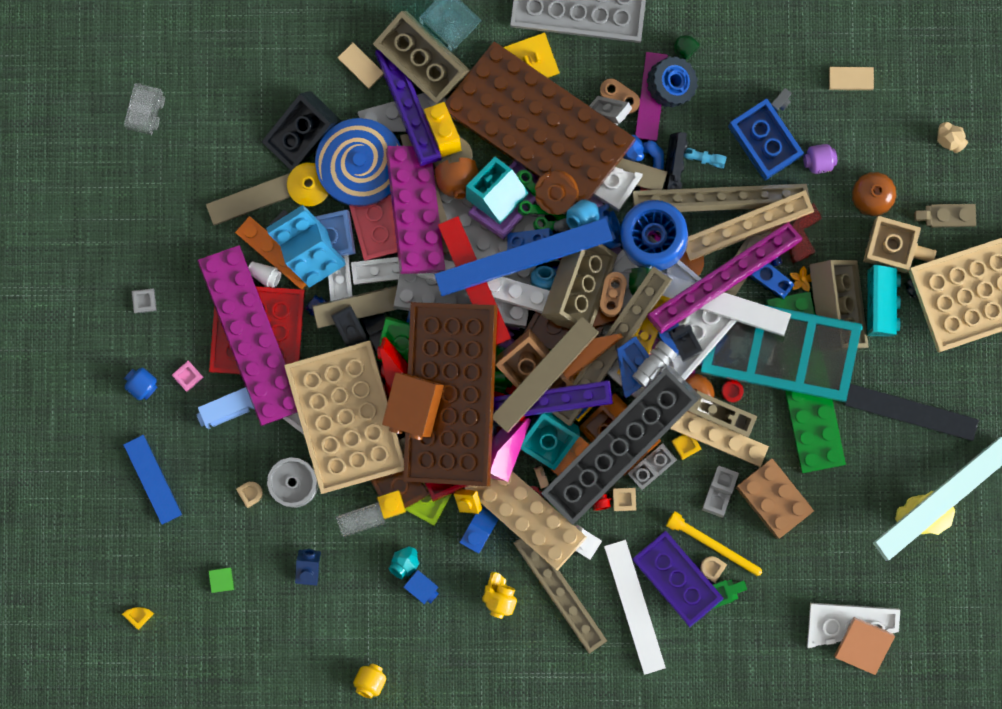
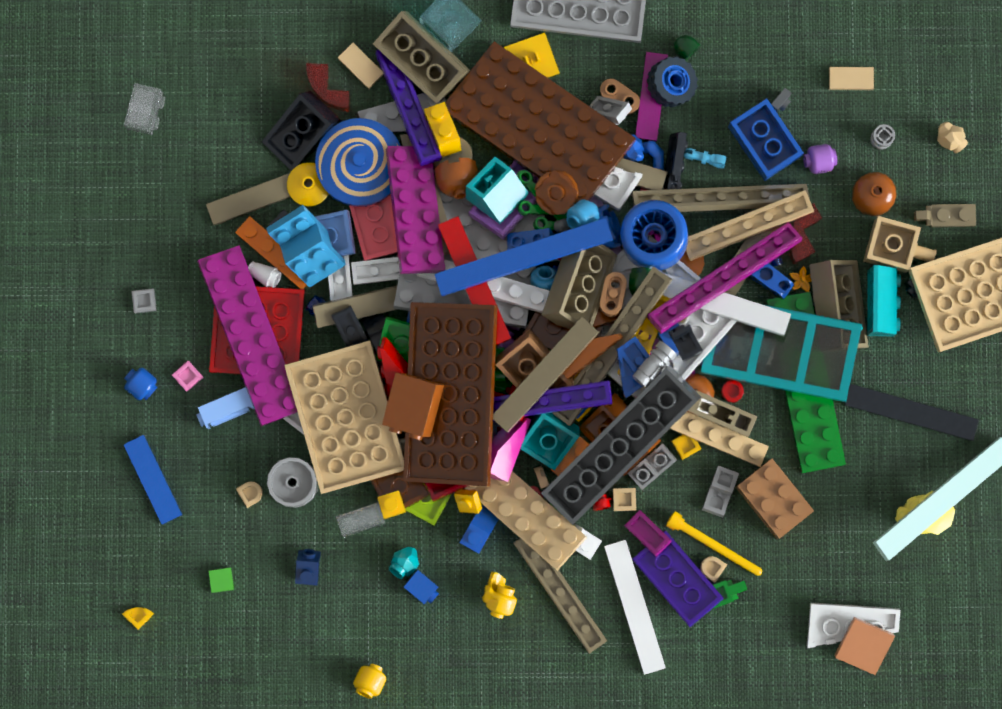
none -> clear red brick [306,63,350,112]
none -> magenta tile [624,510,672,557]
none -> light grey wheel [870,124,895,150]

